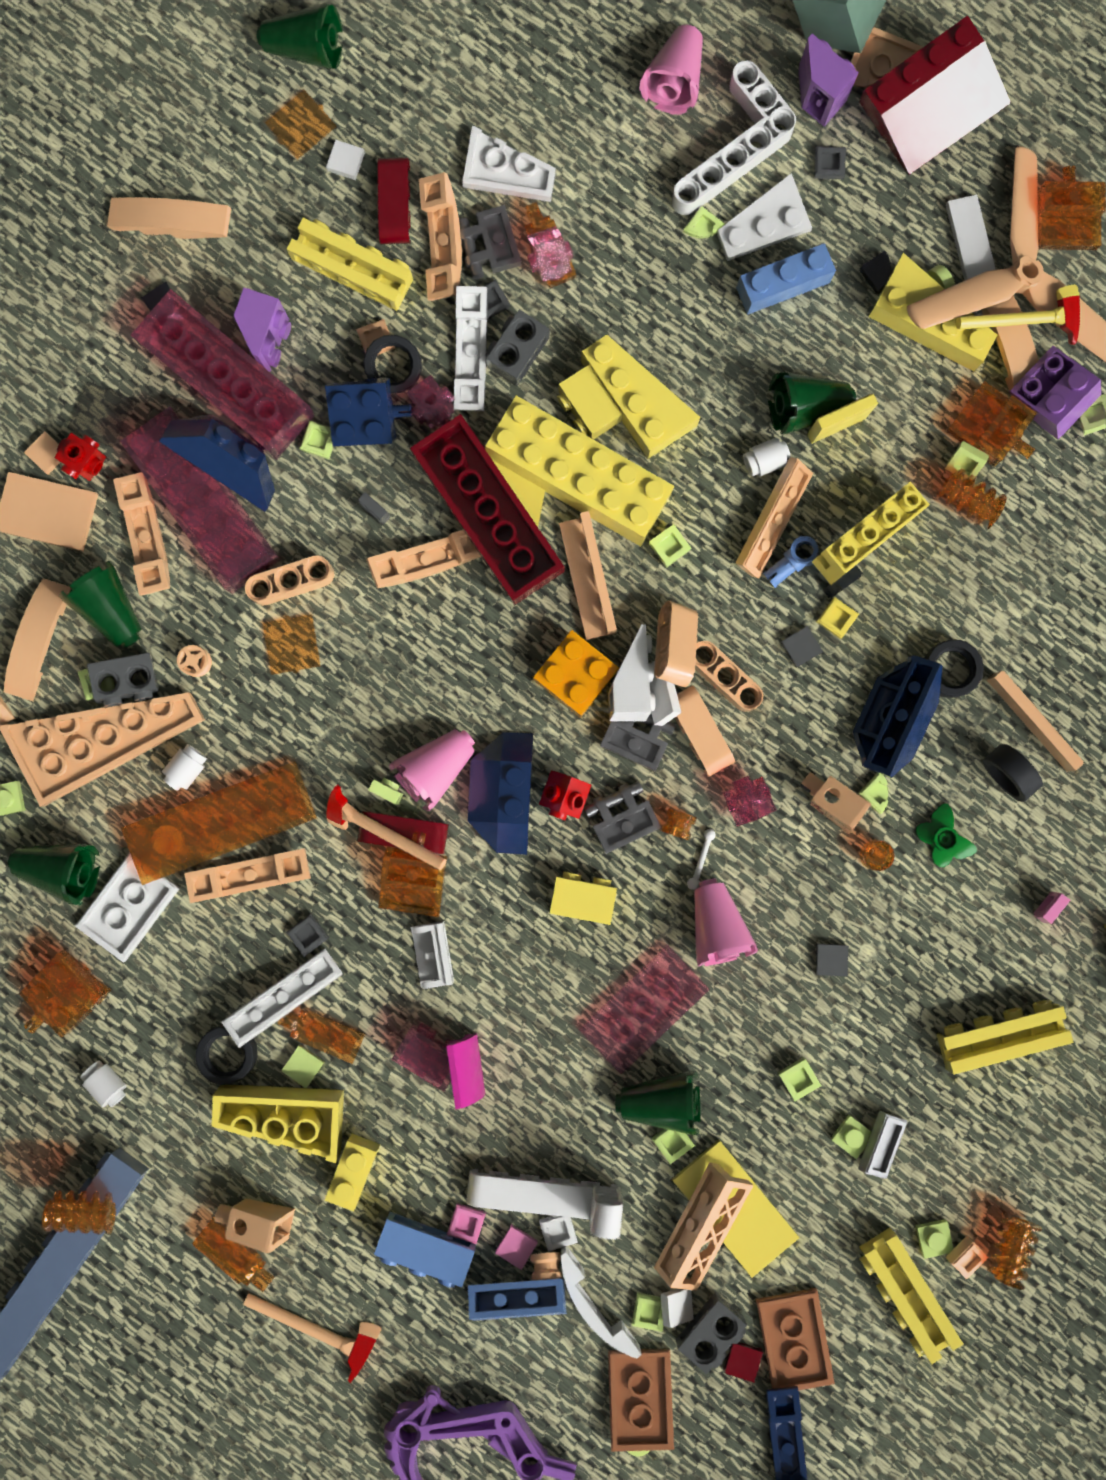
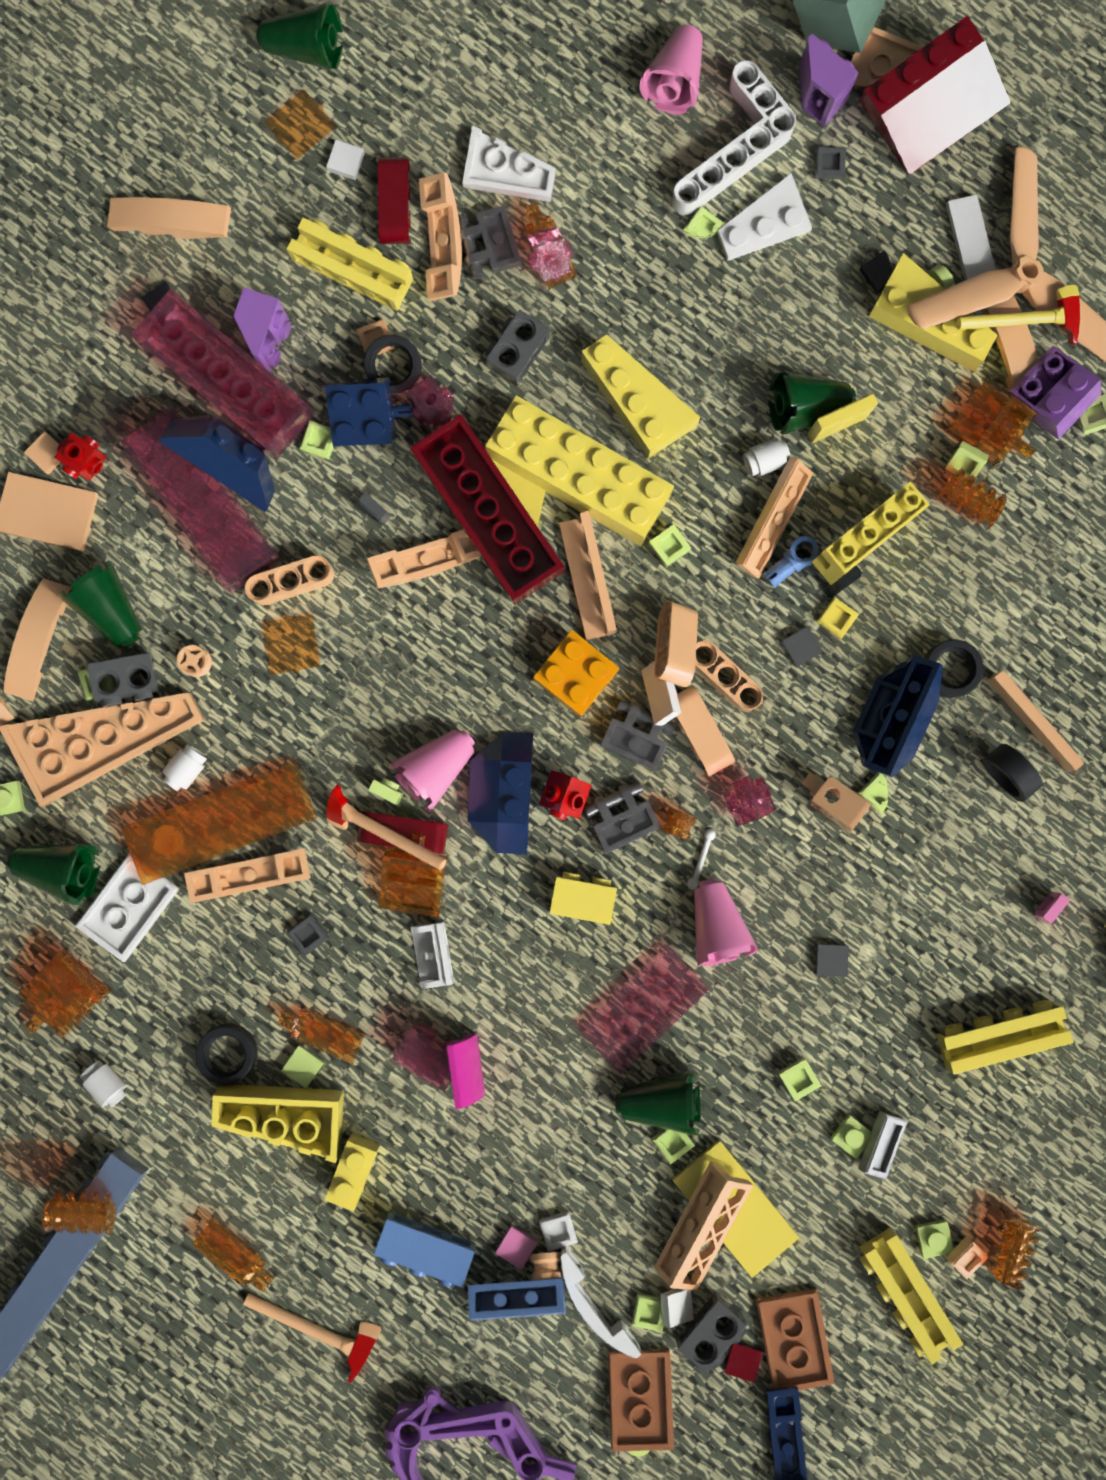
light nougat slope [113,472,170,596] -> none
light nougat torso [215,1198,295,1253] -> none
white tile [221,949,343,1048] -> none
bright pink tile [447,1203,486,1244] -> none
white slope [454,286,487,411] -> none
white beam [466,1169,623,1239] -> none
dark grey tile [482,279,511,320] -> none
light yellow brick [557,365,622,440] -> none
white slope [608,624,655,721] -> none
medium blue brick [736,243,836,315] -> none
clear orange wheel [859,840,895,871] -> none
green animal [916,803,977,867] -> none
clear orange plate [1037,166,1106,250] -> none

